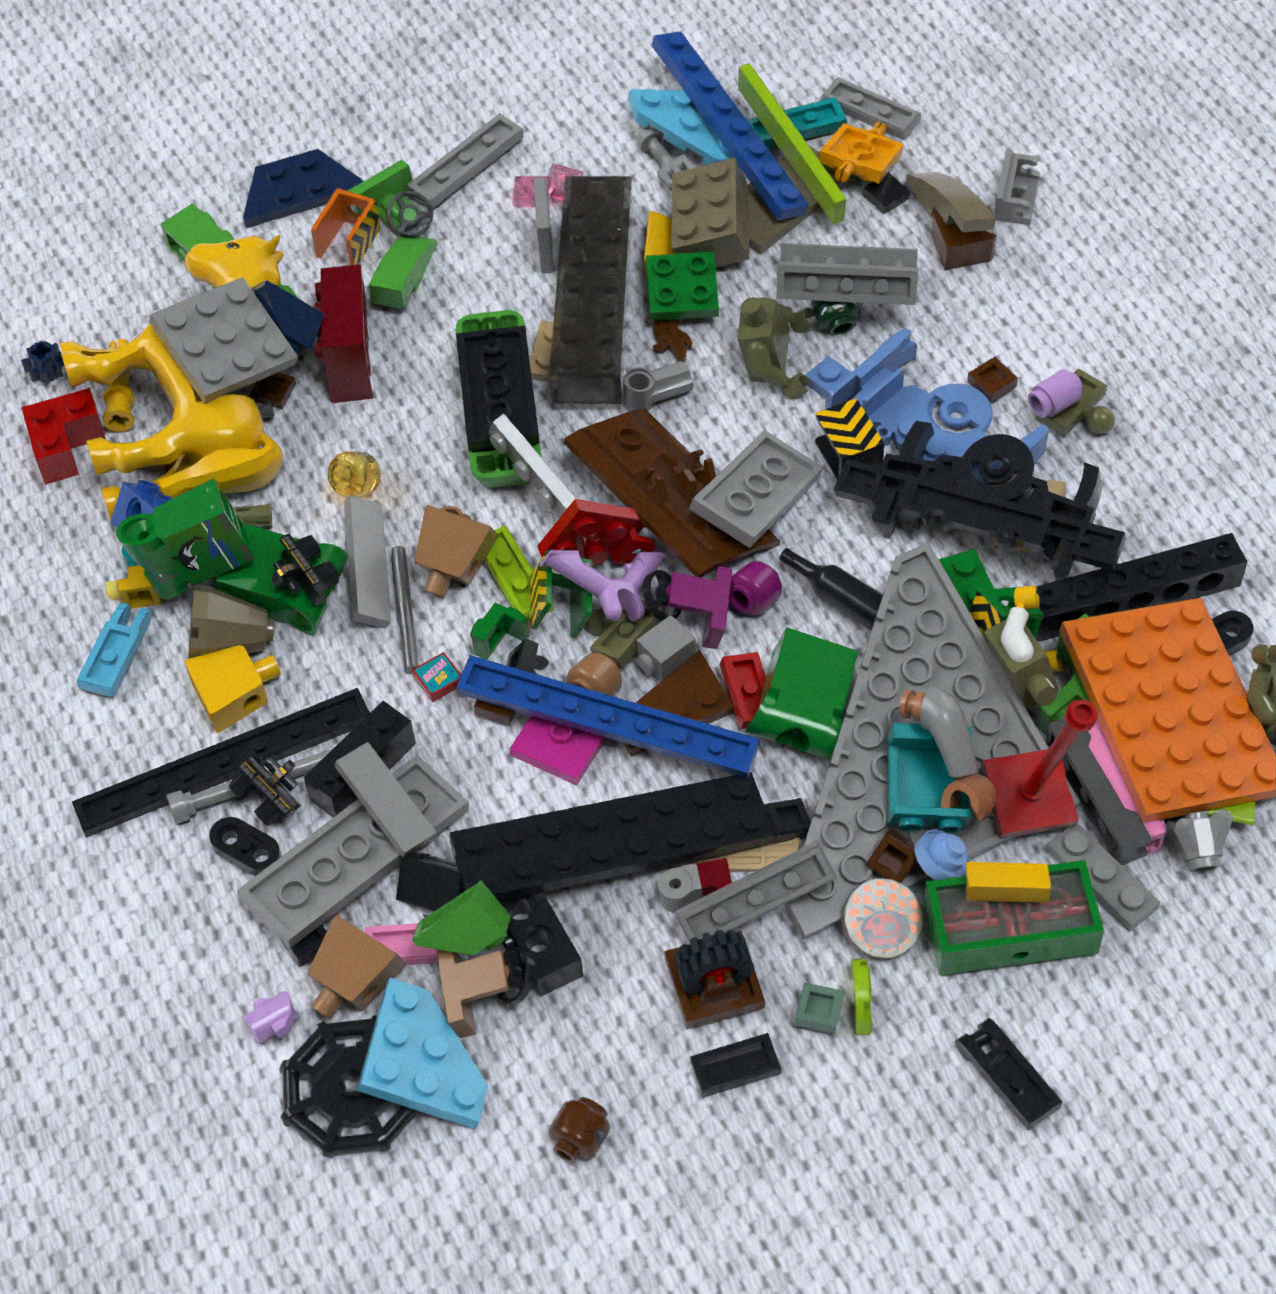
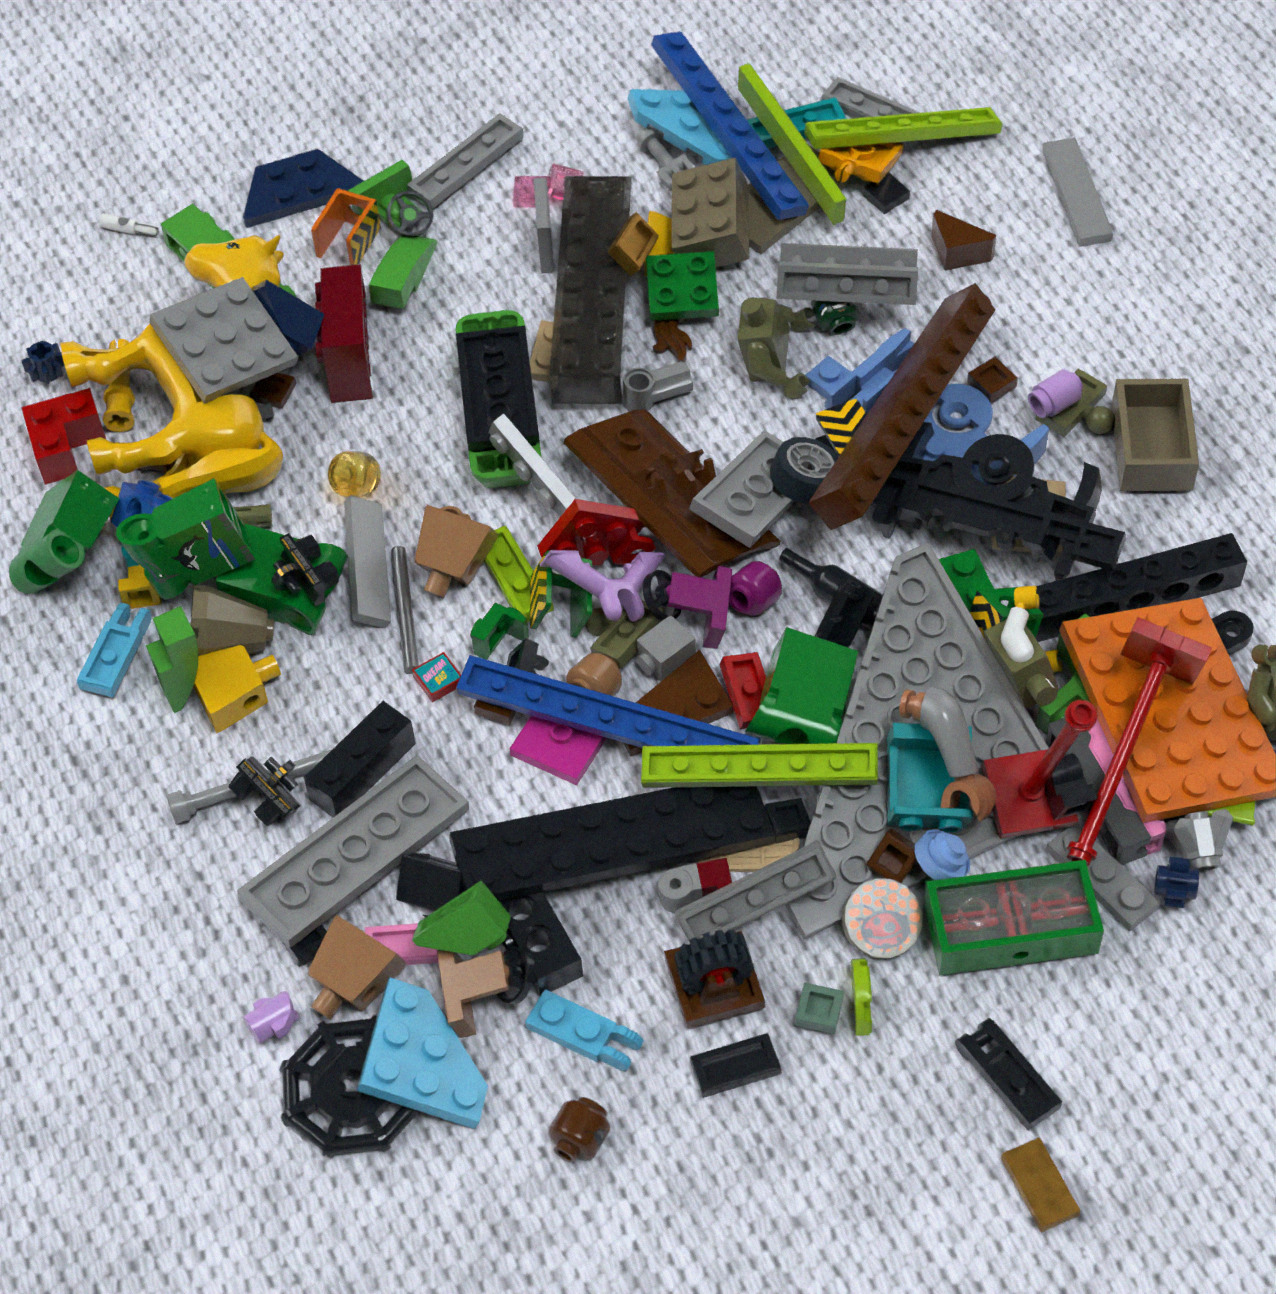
black tile [72,688,370,838] -> none
light yellow piece [105,581,121,600] -> none
black plate [209,817,282,876] -> none
light grey tile [334,742,437,858] -> none
dark tan slope [906,172,996,232] -> none
yellow slope [965,862,1051,903] -> none
light grey hinge [994,150,1040,225] -> none
none -> green piece [9,470,119,594]
none -> white pin [99,213,159,237]
none -> bright green slope [146,606,198,713]
none -> medium azure hinge [525,989,644,1071]
none -> pearl gold tile [607,212,659,276]
none -> lime tile [641,743,878,788]
none -> black wheel [770,437,839,505]
none -> lime tile [804,107,1002,149]
none -> reddish brown brick [808,283,996,530]
none -> black hinge [815,573,877,648]
none -> pearl gold tile [1001,1137,1081,1233]
none -> light grey tile [1042,137,1113,247]
none -> black leg [1044,753,1098,820]
none -> red tile [1067,617,1212,866]
none -> dark tan piece [1111,378,1199,491]
none -> dark blue gear [1154,856,1199,908]

